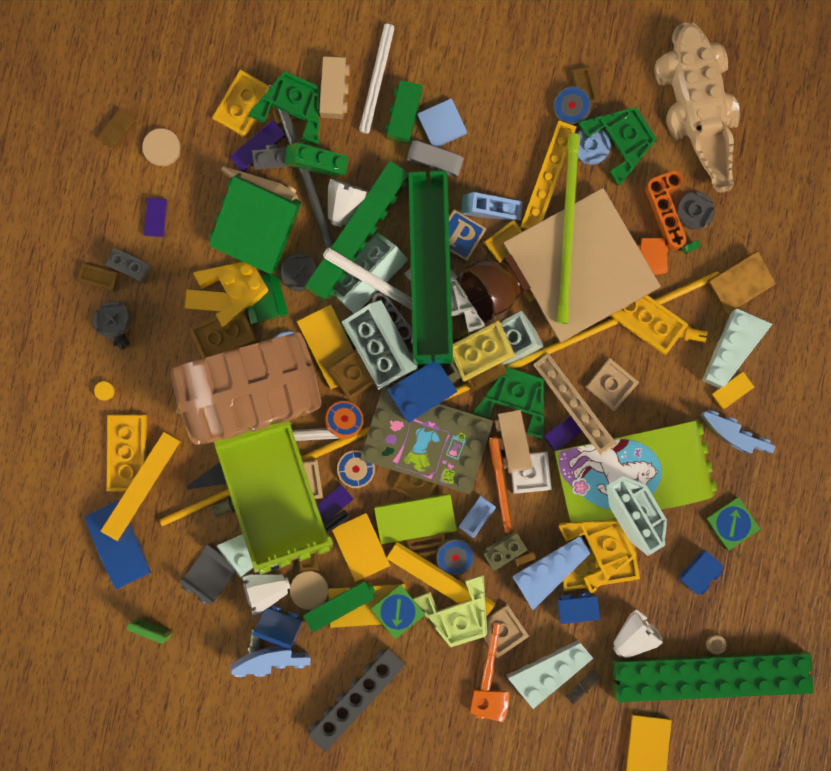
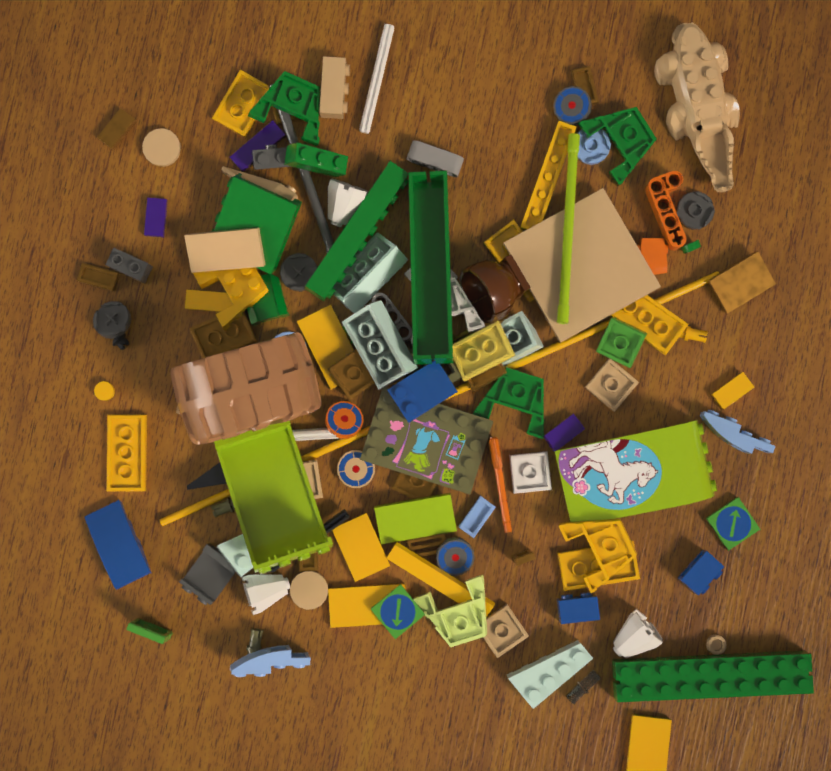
yellow tile [101,432,180,541] -> none
blue slope [252,604,303,649] -> none
green brick [303,580,376,633] -> none
dark grey brick [308,647,406,752] -> none
dark purple tile [317,484,354,523] -> none
white axle [323,248,412,310] -> none
green brick [384,80,423,145] -> none
light blue tile [417,98,467,147] -> none
tile [449,210,486,262] -> none
light blue slope [461,192,523,221] -> none
orange piece [470,622,509,722] -> none
olive window [482,531,527,571] -> none
tan brick [495,410,532,474] -> none
light blue wedge [513,536,591,610] -> none
tan plate [533,353,617,456] -> none
light aqua wedge [607,476,667,556] -> none
light aqua wedge [701,309,772,388] -> none
none -> tan tile [184,227,266,273]
none -> bright green tile [596,317,647,368]

